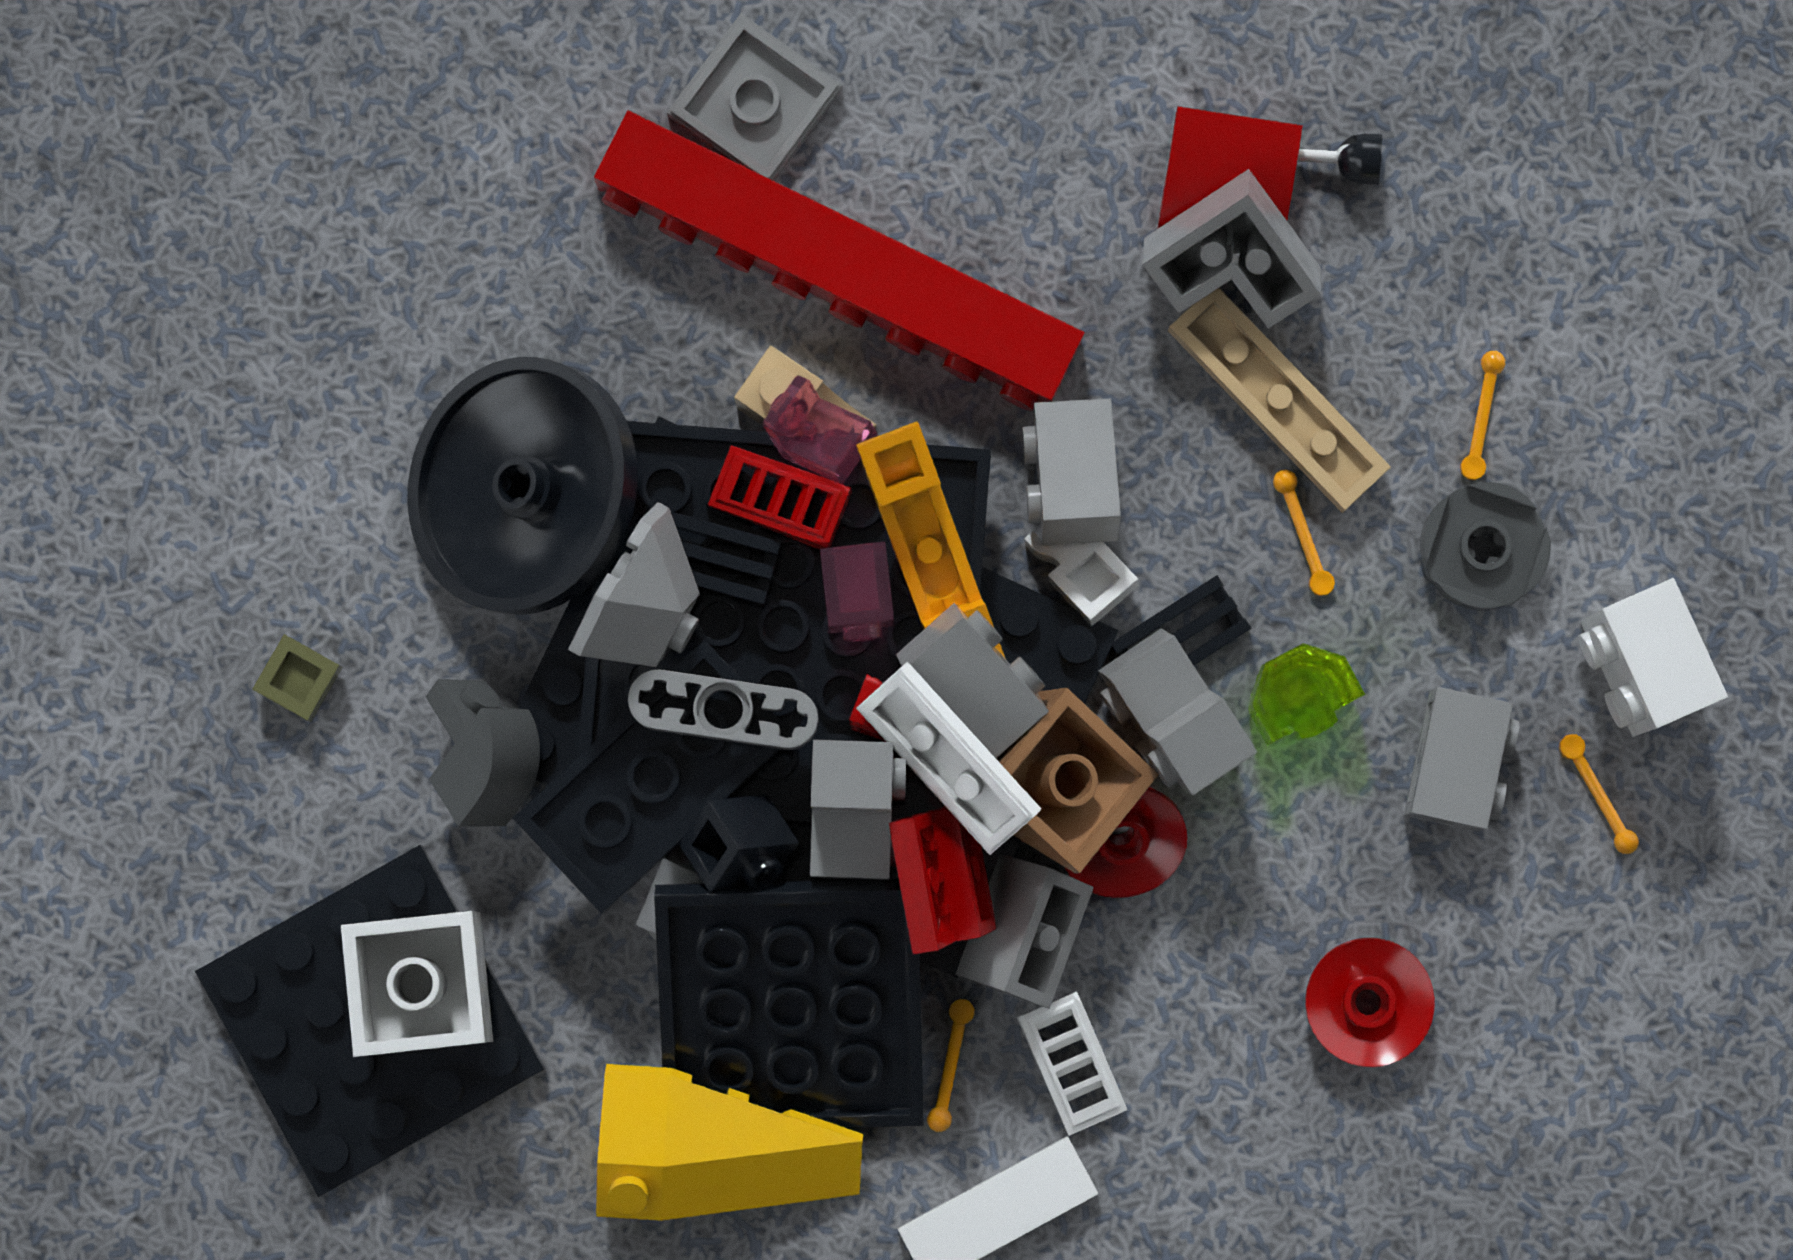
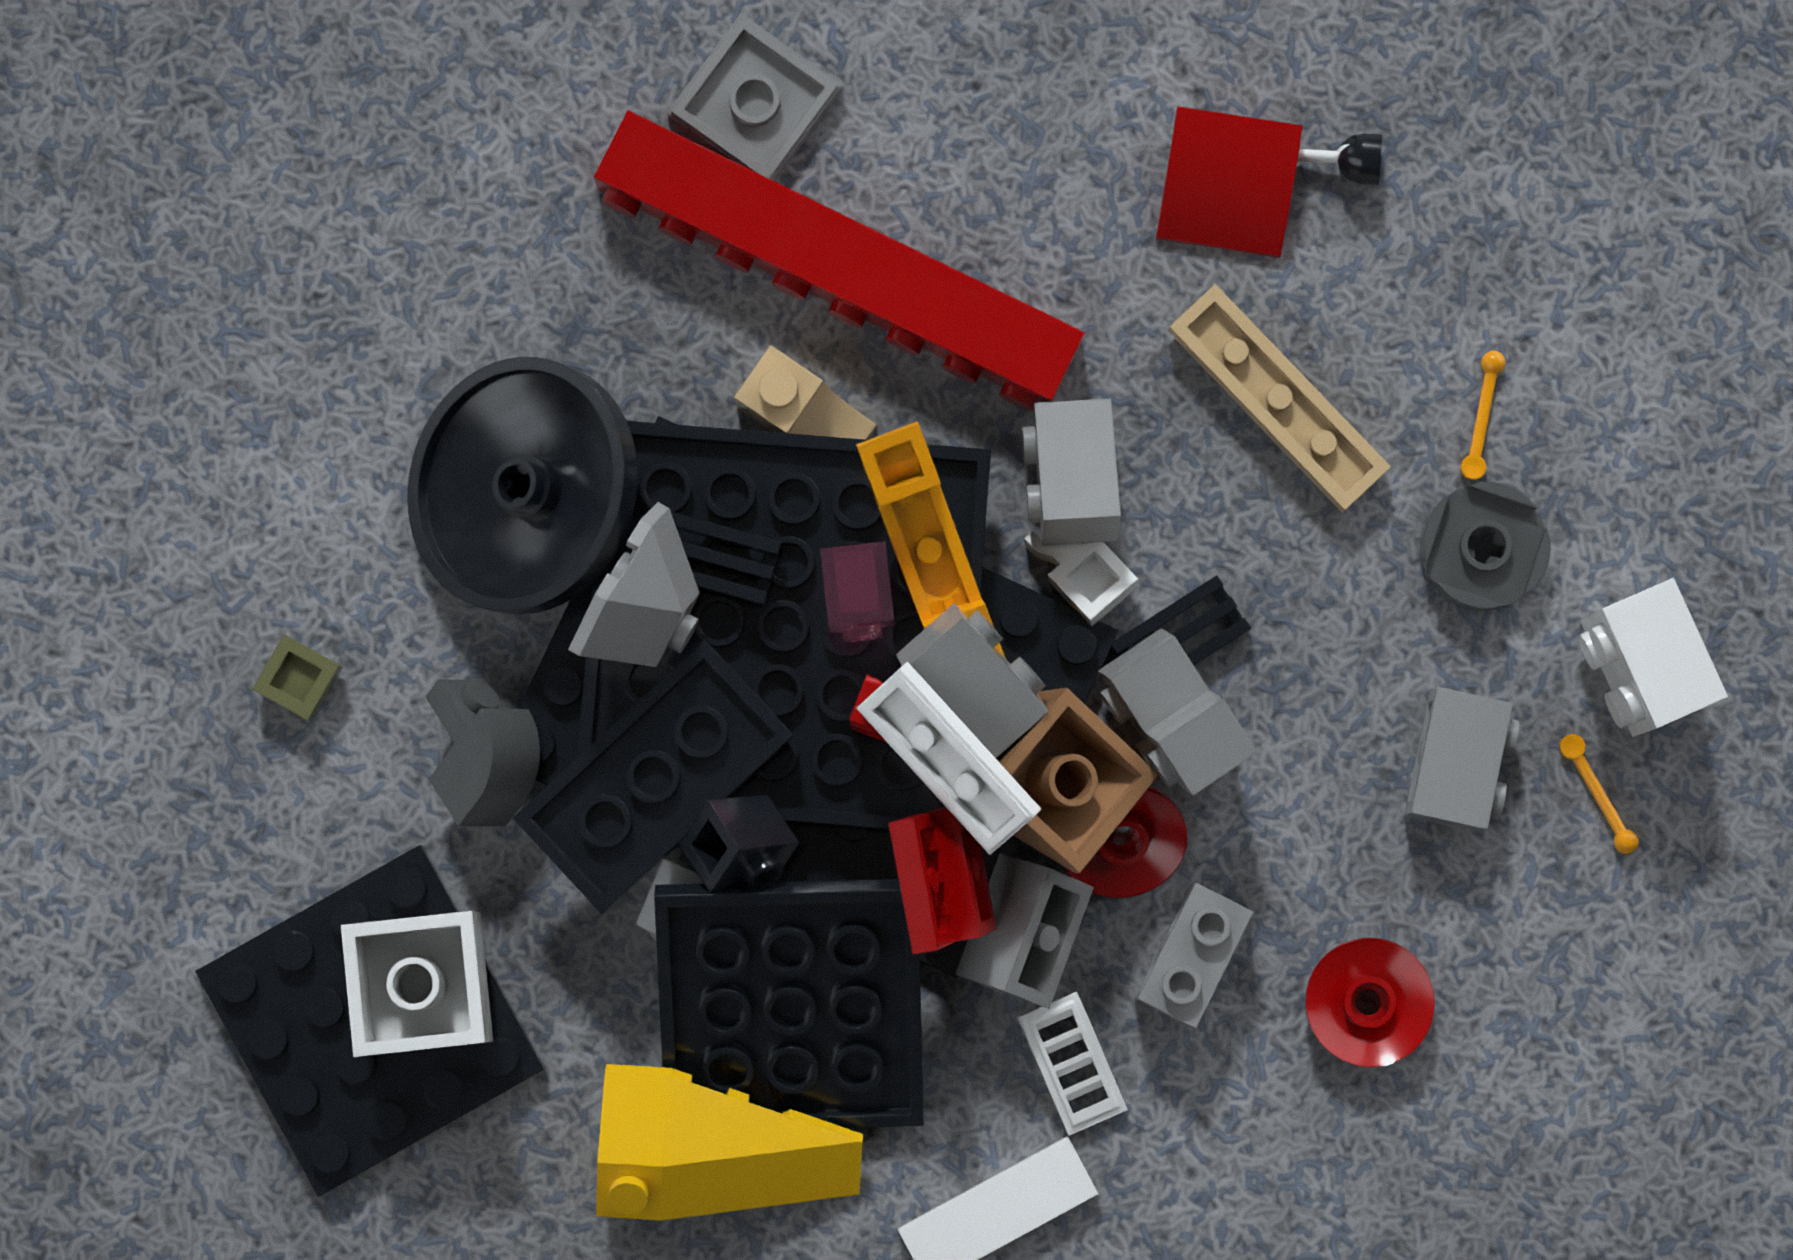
light grey beam [628,669,819,750] -> none
red slope [708,445,852,553] -> none
clear pink bracket [763,375,878,484] -> none
light grey brick [810,740,906,880] -> none
light orange hinge [927,999,975,1132] -> none
light grey brick [1142,169,1321,329] -> none
clear neon green hair [1248,643,1365,745] -> none
light orange hinge [1273,469,1335,596] -> none
none -> light grey brick [1134,883,1254,1028]

